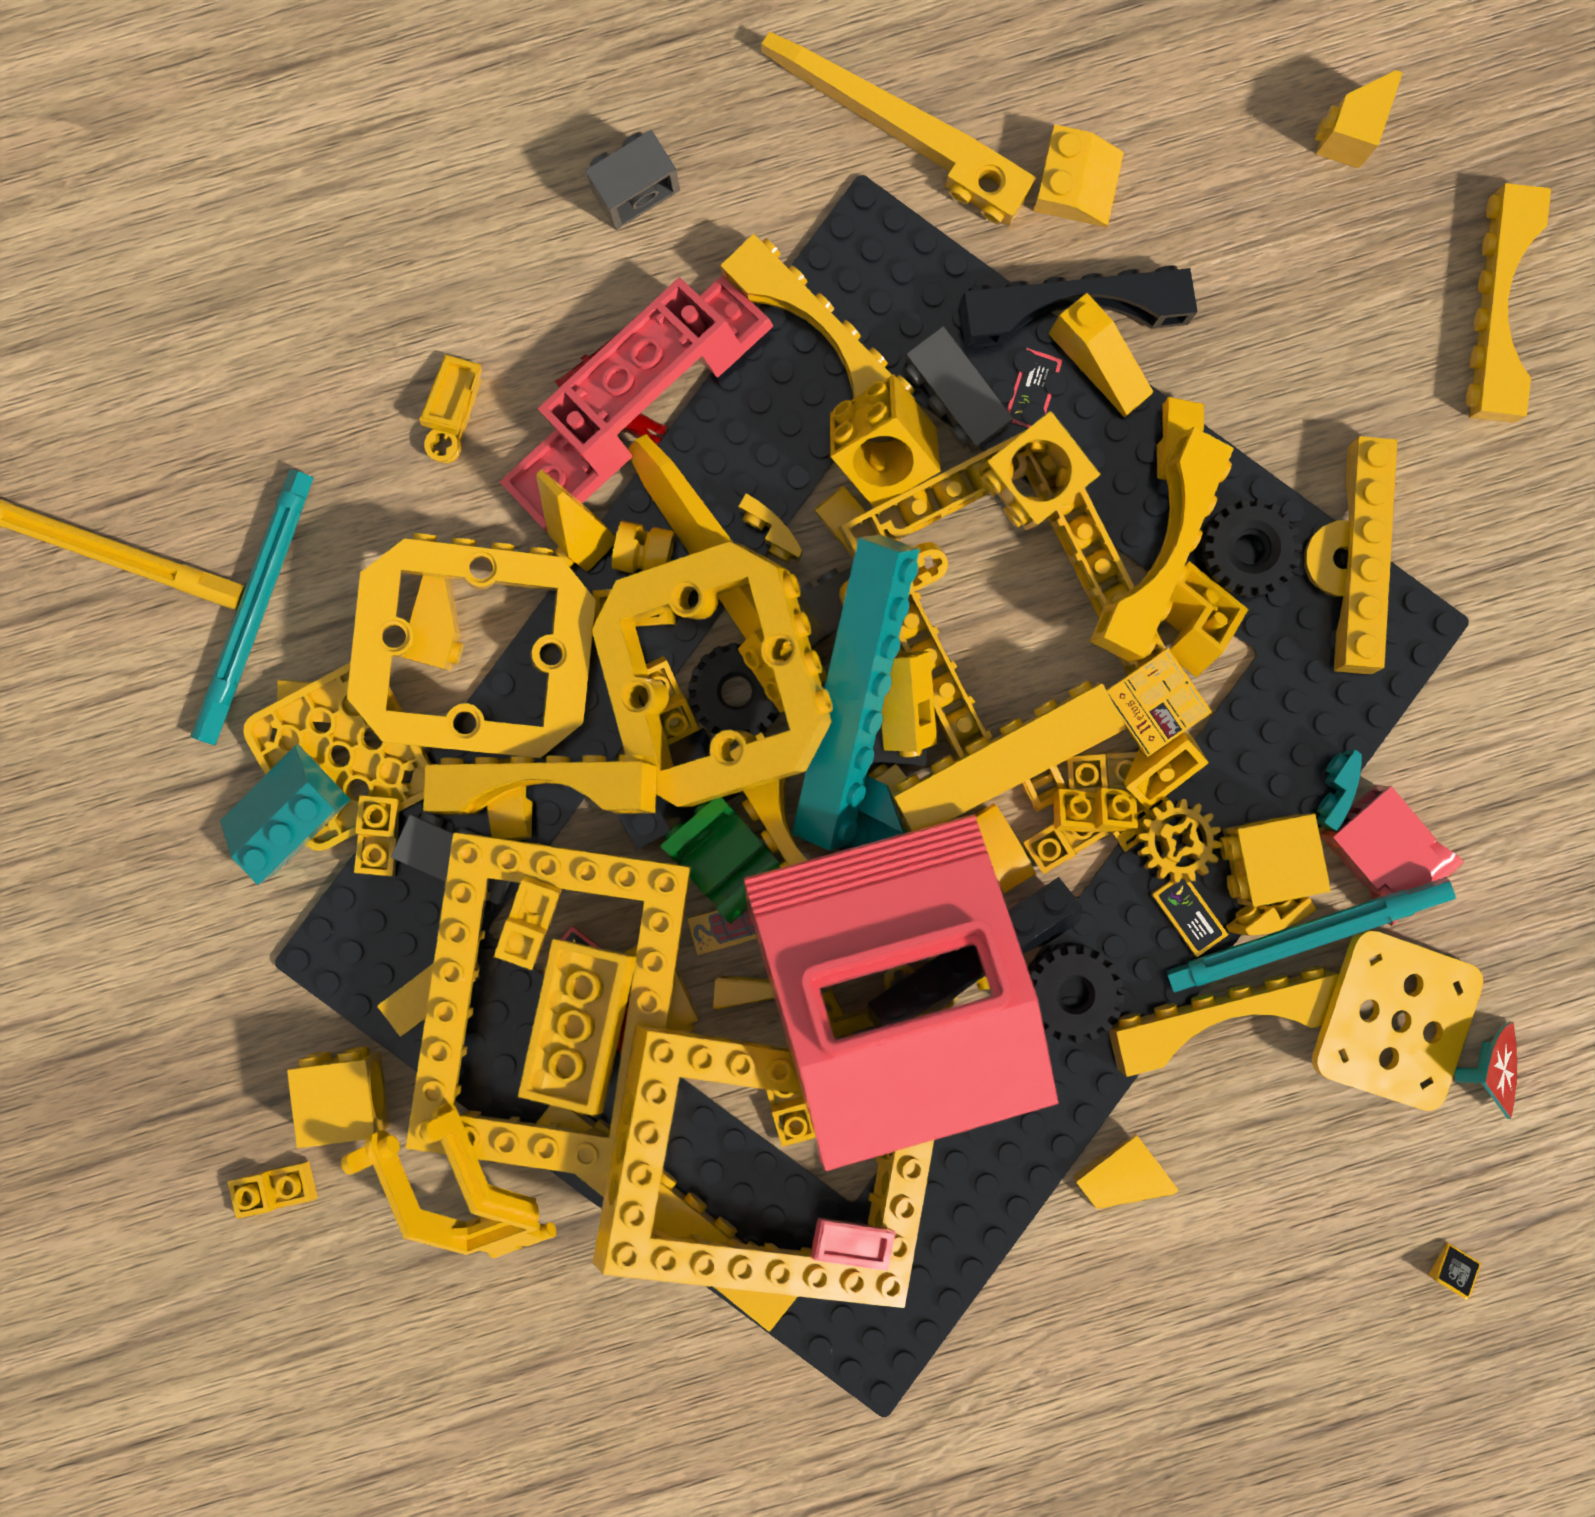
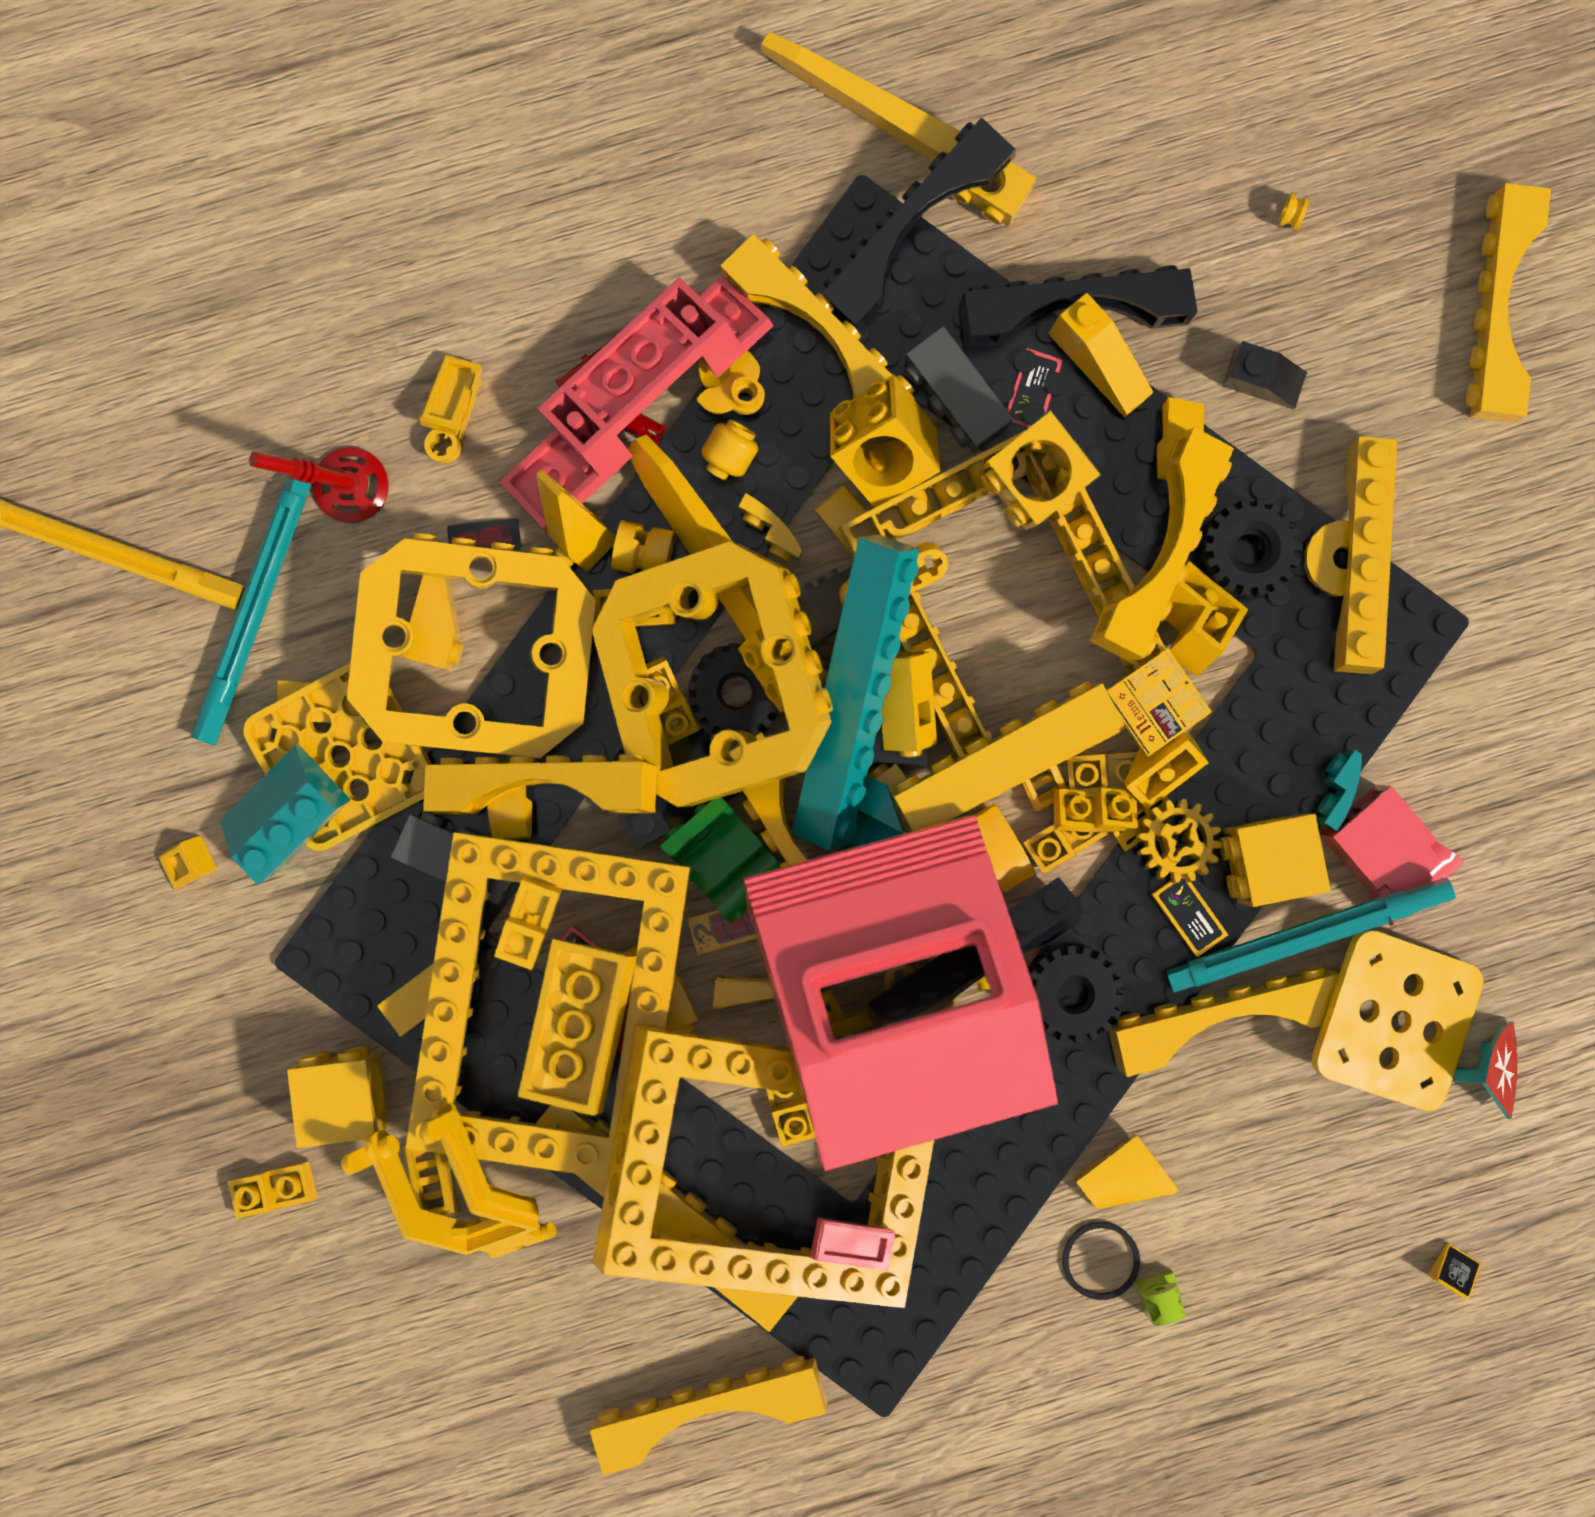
yellow slope [354,795,399,877] -> none
dark grey brick [585,129,680,230] -> none
yellow slope [1033,124,1124,228] -> none
yellow slope [1226,897,1317,936] -> none
yellow slope [1314,70,1403,169] -> none
none -> yellow slope [158,836,216,890]
none -> red dish [249,447,389,523]
none -> yellow slope [403,1145,460,1217]
none -> sticker [447,519,521,549]
none -> yellow arch [589,1356,828,1475]
none -> yellow plate [697,351,765,415]
none -> yellow head [701,419,758,480]
none -> black arch [822,117,1016,329]
none -> black piece [1063,1222,1140,1300]
none -> lime leg [1135,1270,1186,1326]
none -> black slope [1222,341,1307,410]
none -> yellow bush [1278,192,1310,231]

